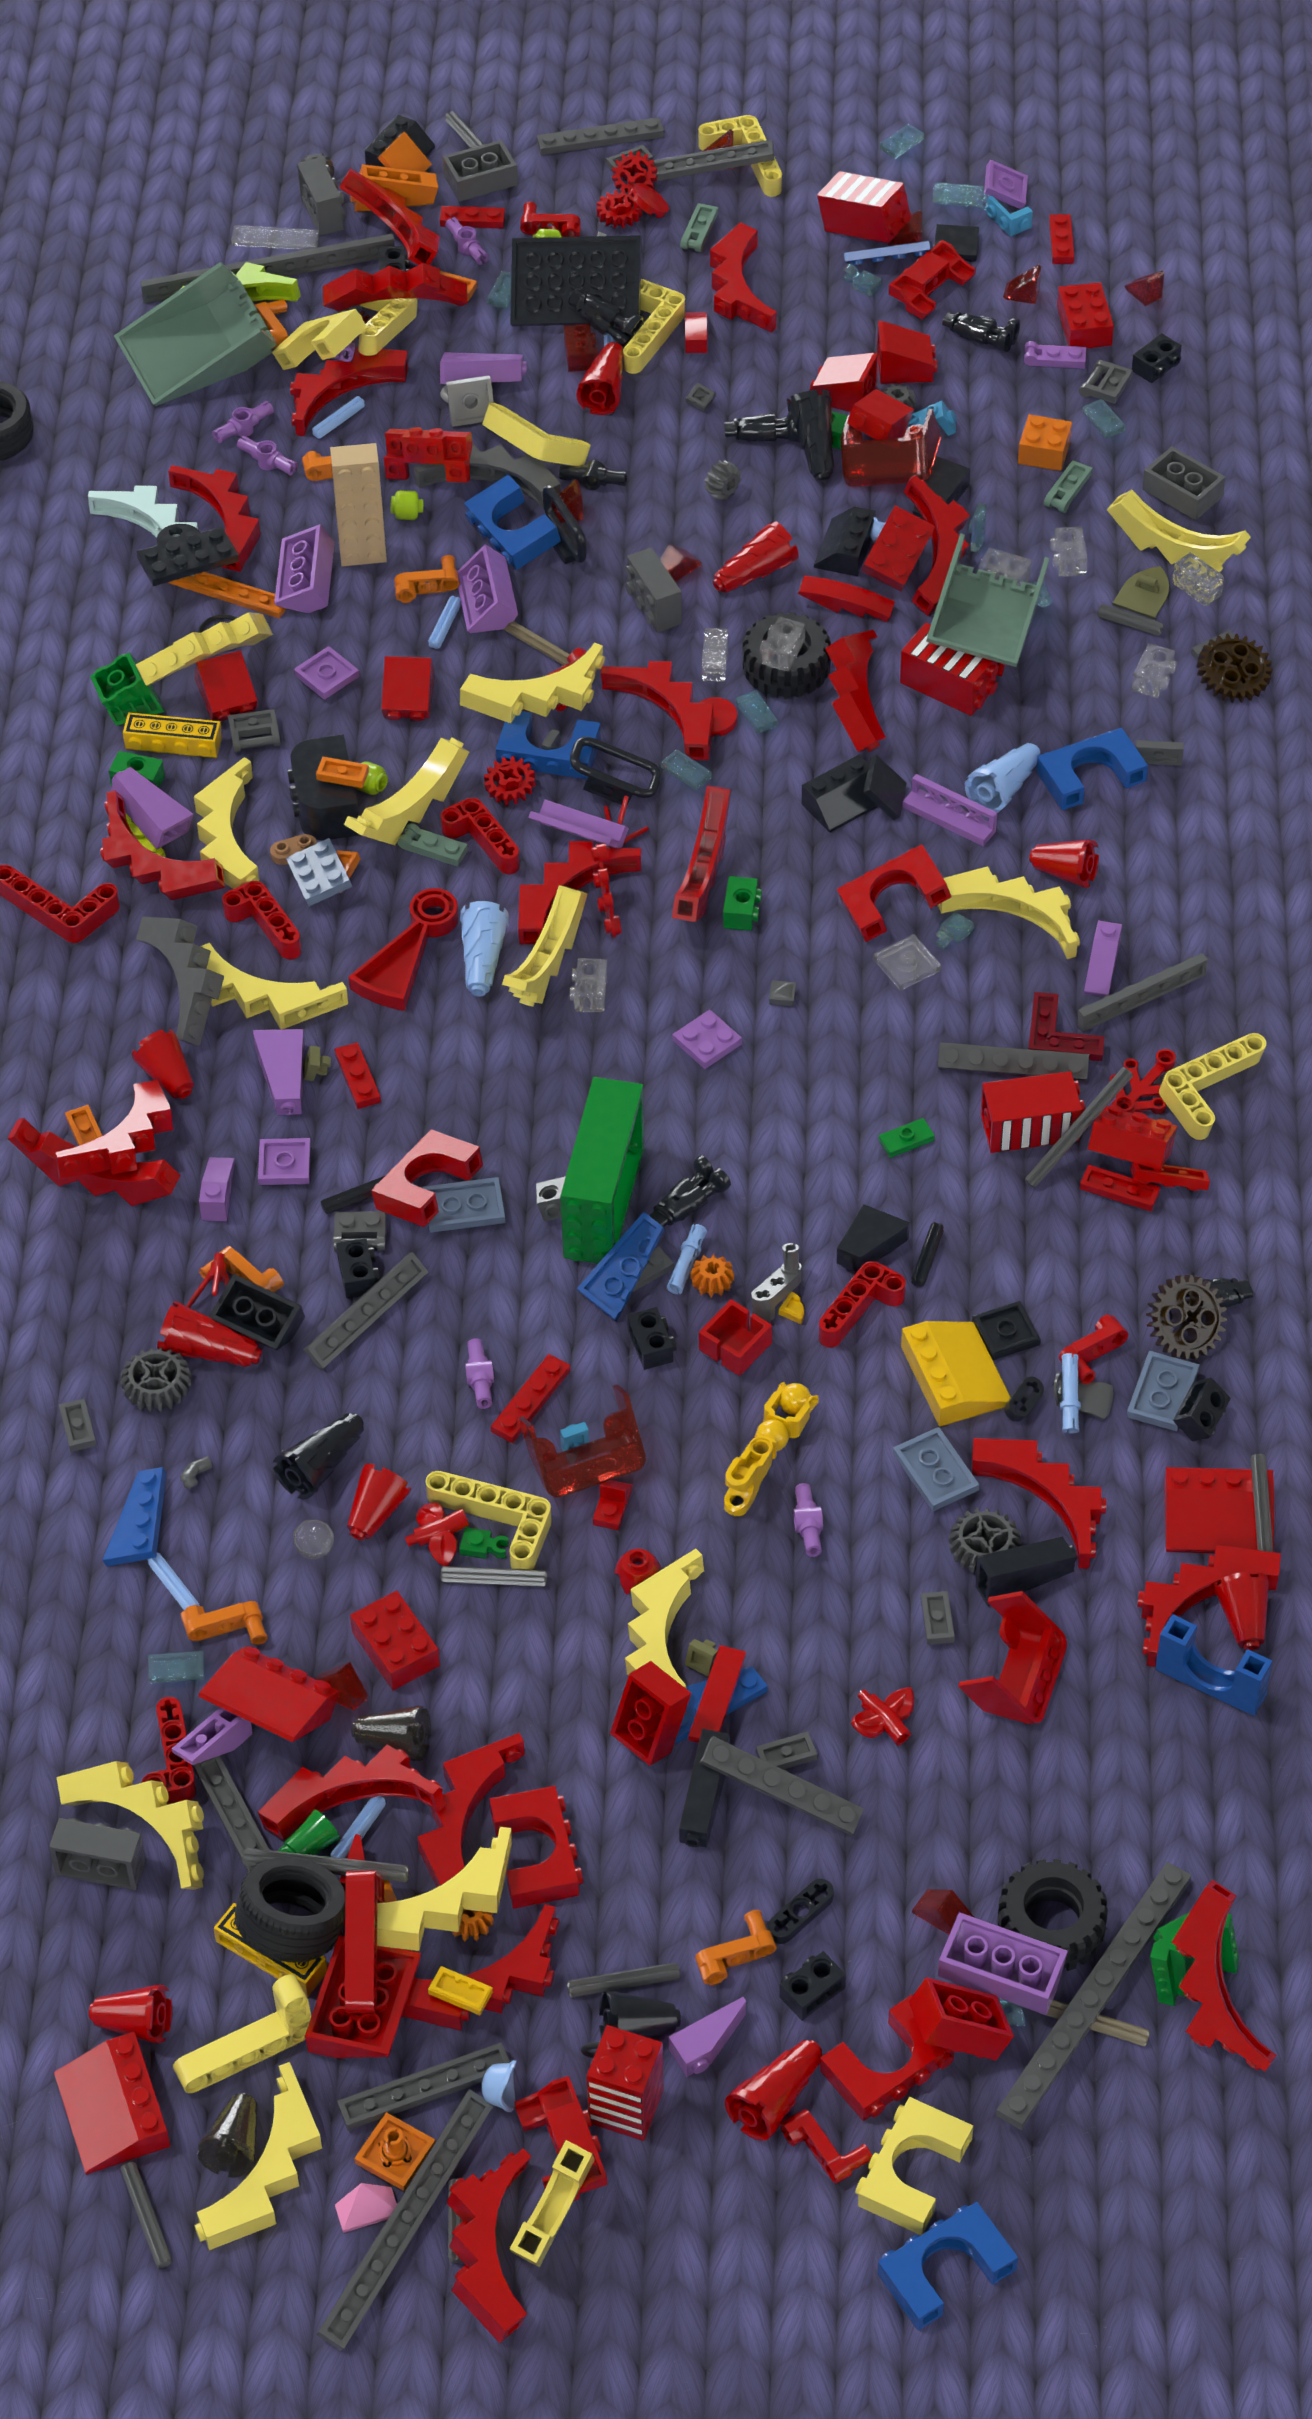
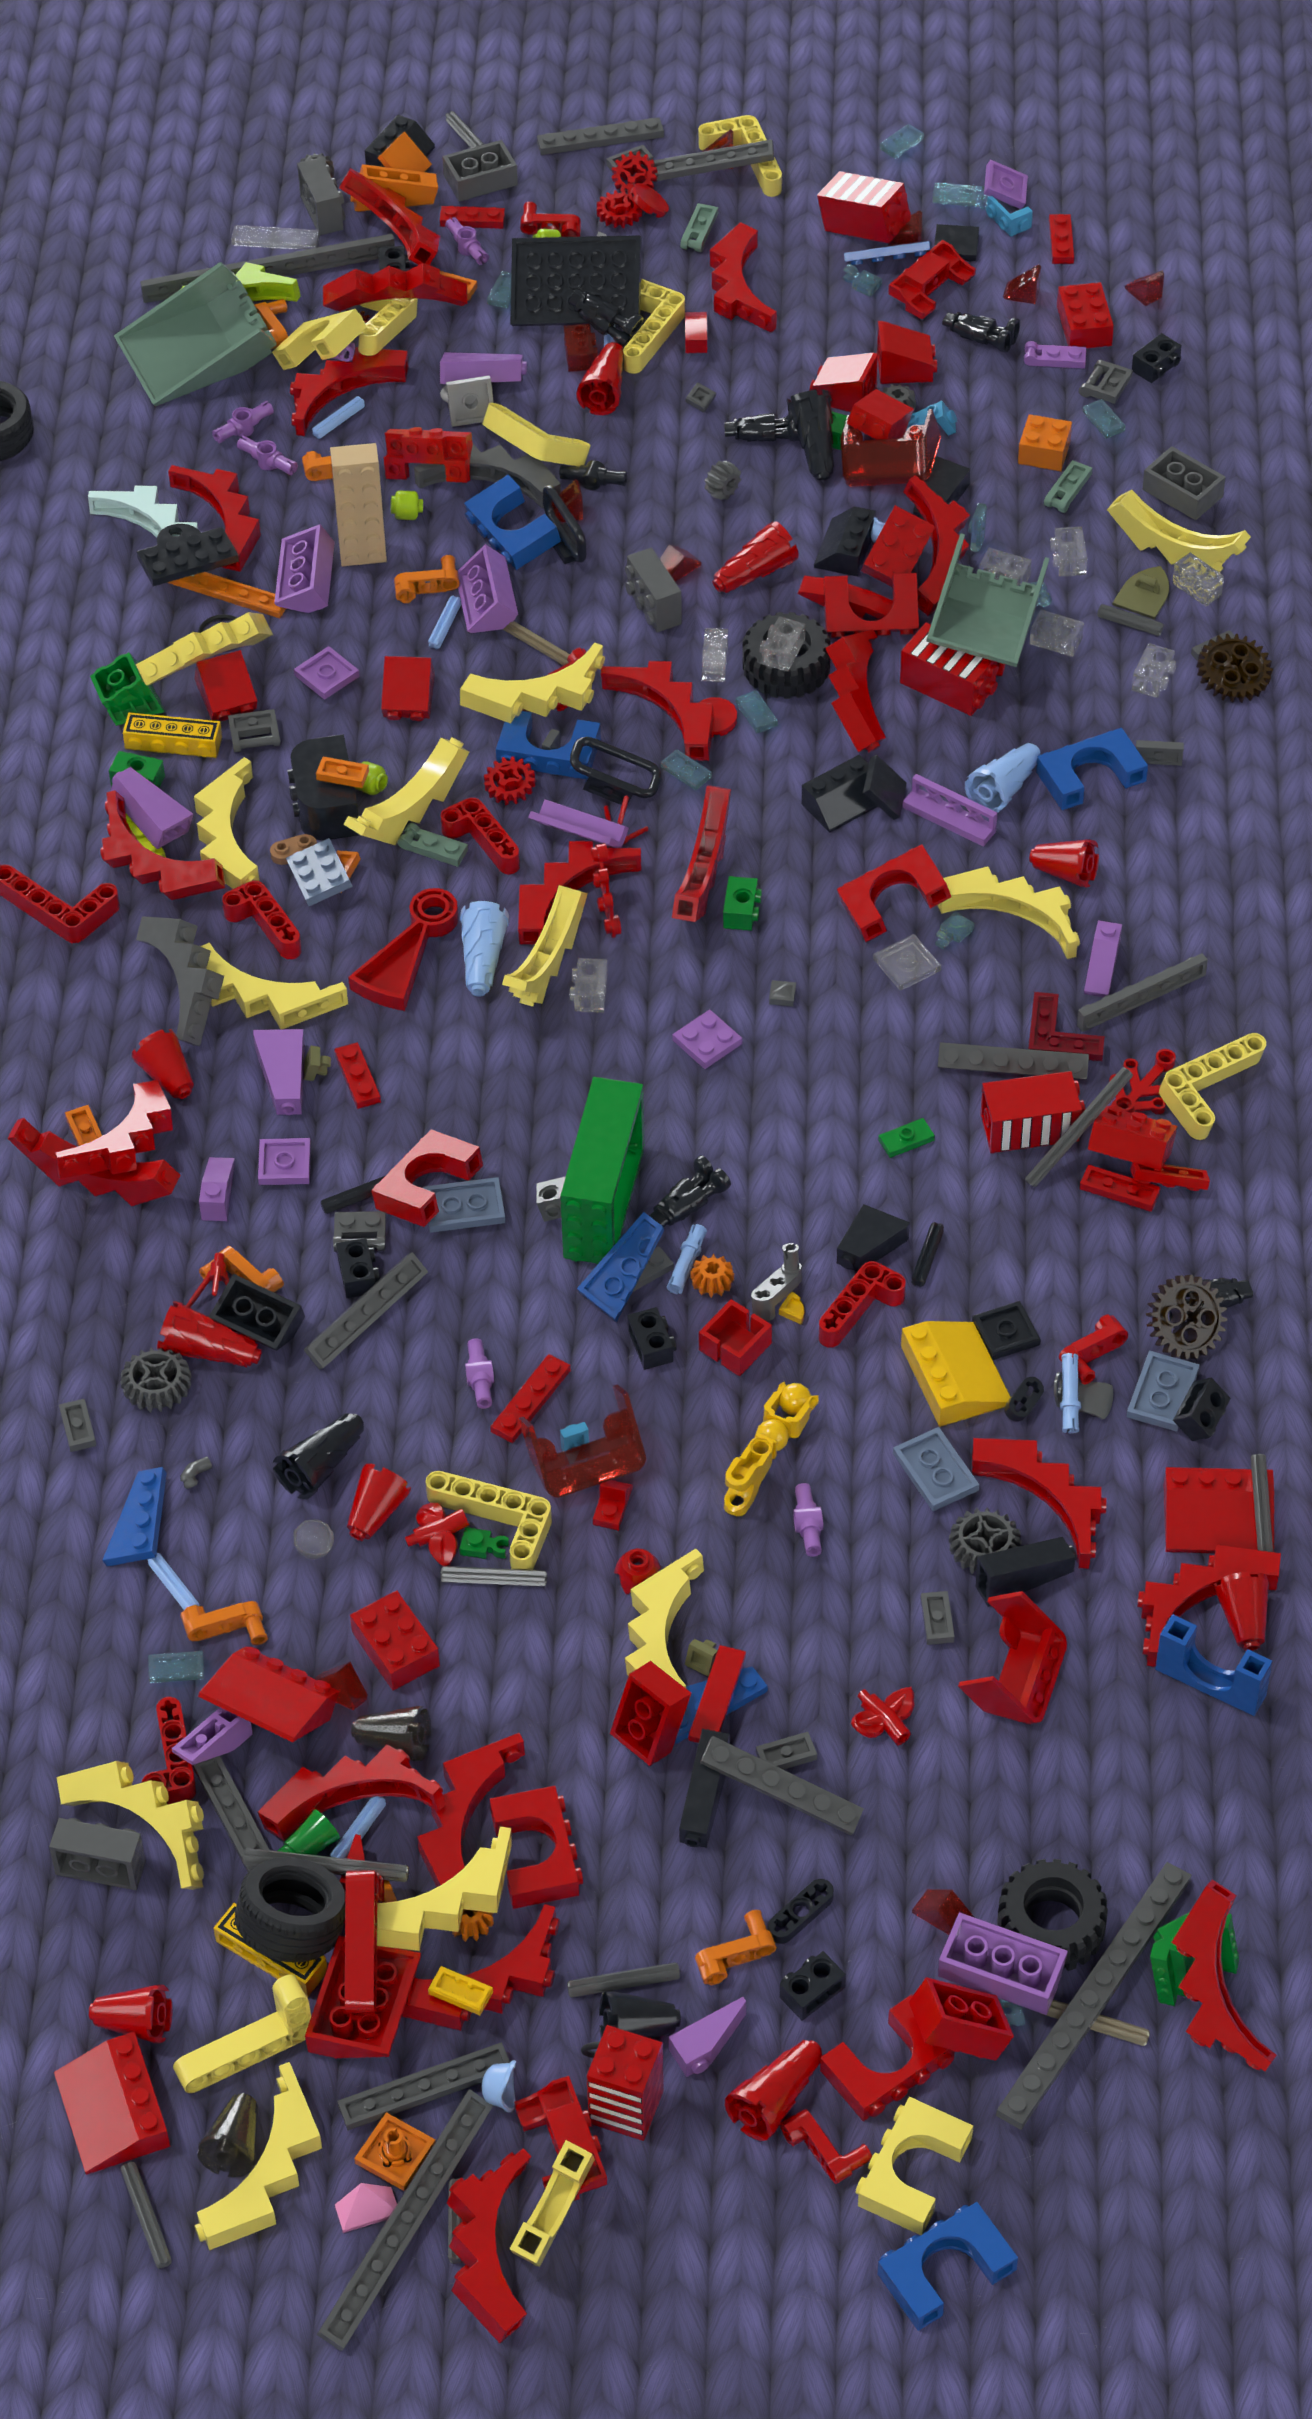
none -> red arch [823,573,919,638]
none -> clear brick [1030,610,1084,657]

